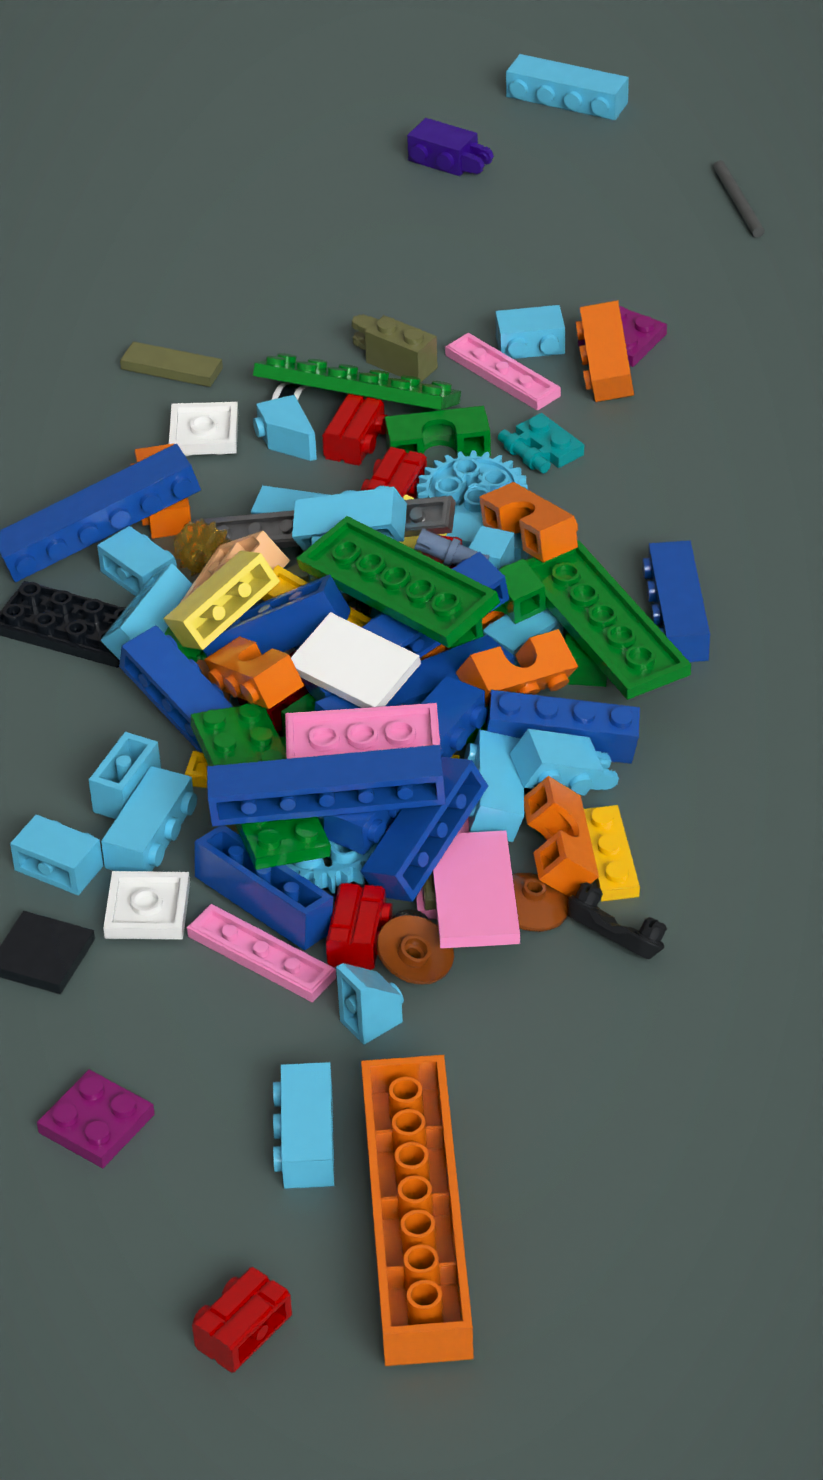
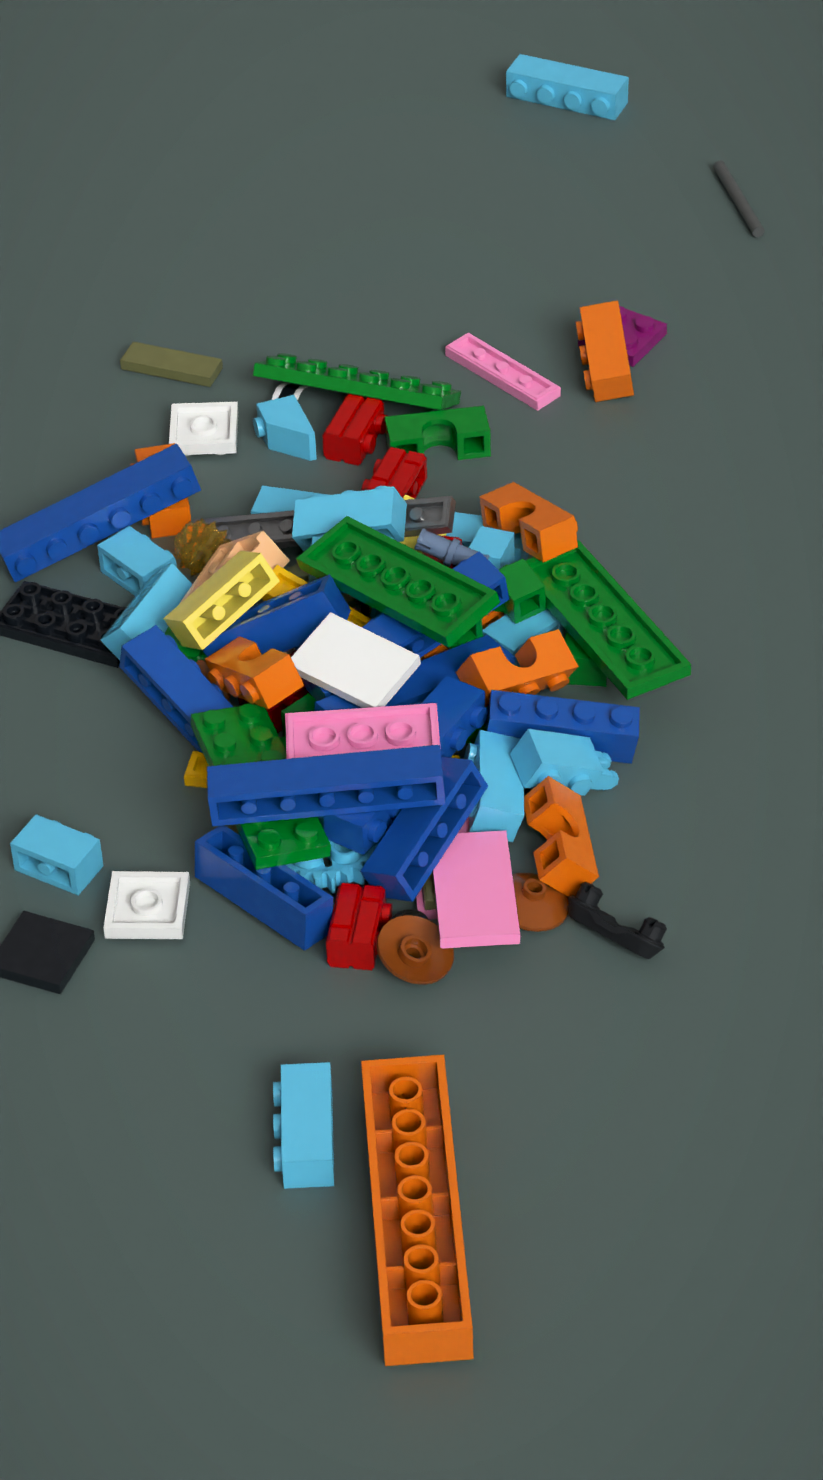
magenta plate [37,1069,155,1169] -> none
medium azure brick [89,732,161,819] -> none
medium azure brick [101,766,197,871] -> none
bright pink tile [187,904,336,1003] -> none
red brick [192,1266,292,1373] -> none
medium azure slope [336,963,404,1045] -> none
olive hinge [352,314,438,383] -> none
dark purple hinge [407,118,494,176] -> none
medium azure gear [417,450,528,516] -> none
medium azure brick [495,305,565,359] -> none
teal plate [498,413,584,473] -> none
yellow plate [584,805,640,902] -> none
blue brick [642,540,710,662] -> none

